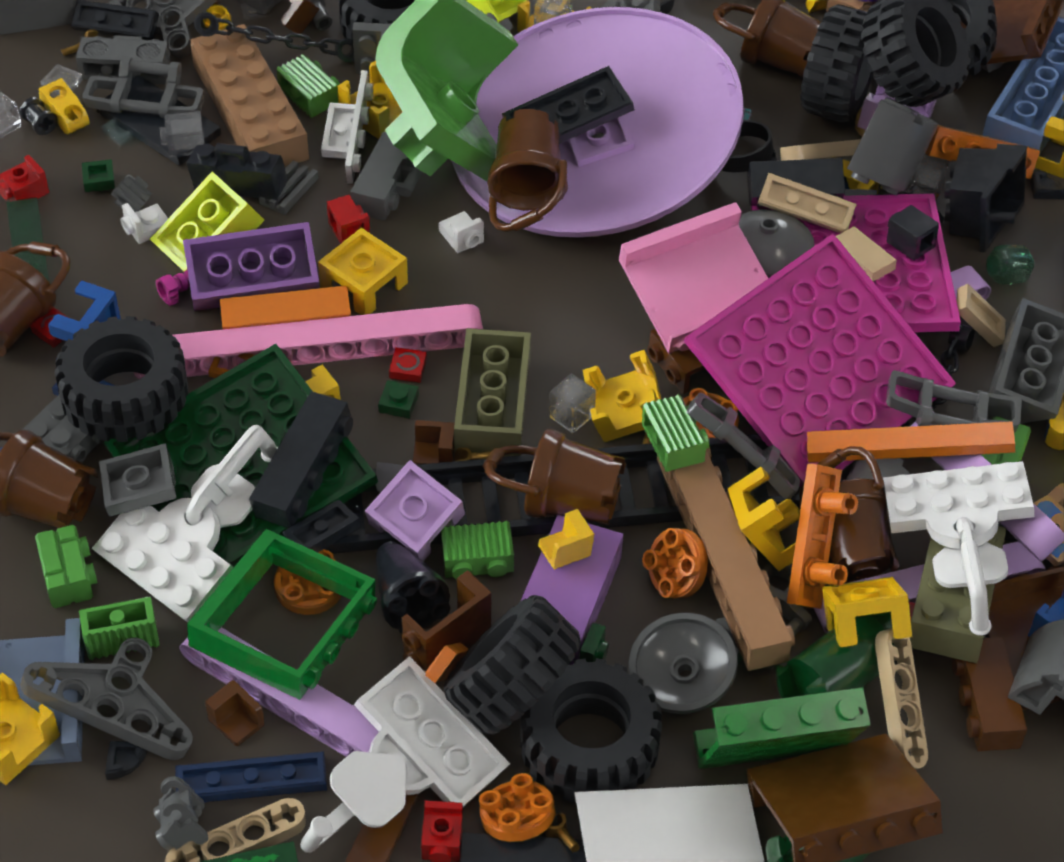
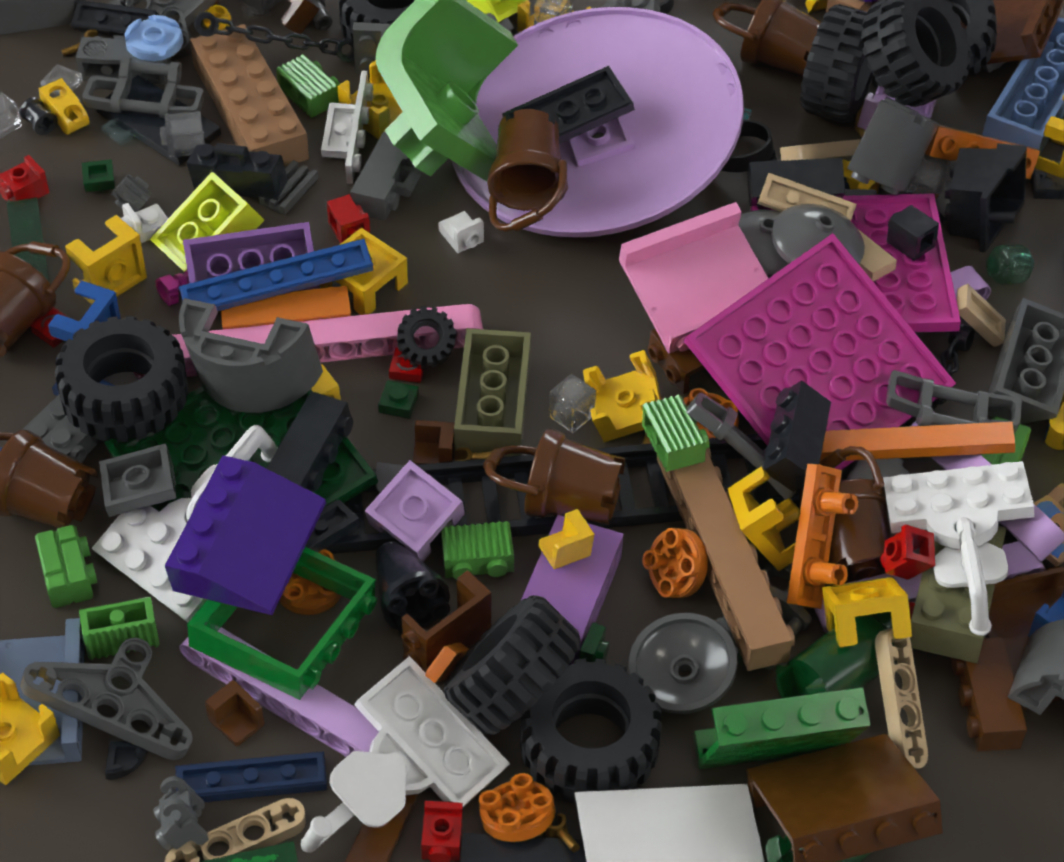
none -> yellow panel [65,215,147,305]
none -> light blue tile [124,15,183,61]
none -> dark purple slope [165,455,326,615]
none -> blue tile [179,239,373,311]
none -> dark grey cylinder [179,298,323,413]
none -> black tyre [397,306,456,369]
none -> black brick [763,380,831,492]
none -> dark grey dish [771,204,865,264]
none -> red brick [881,524,935,580]

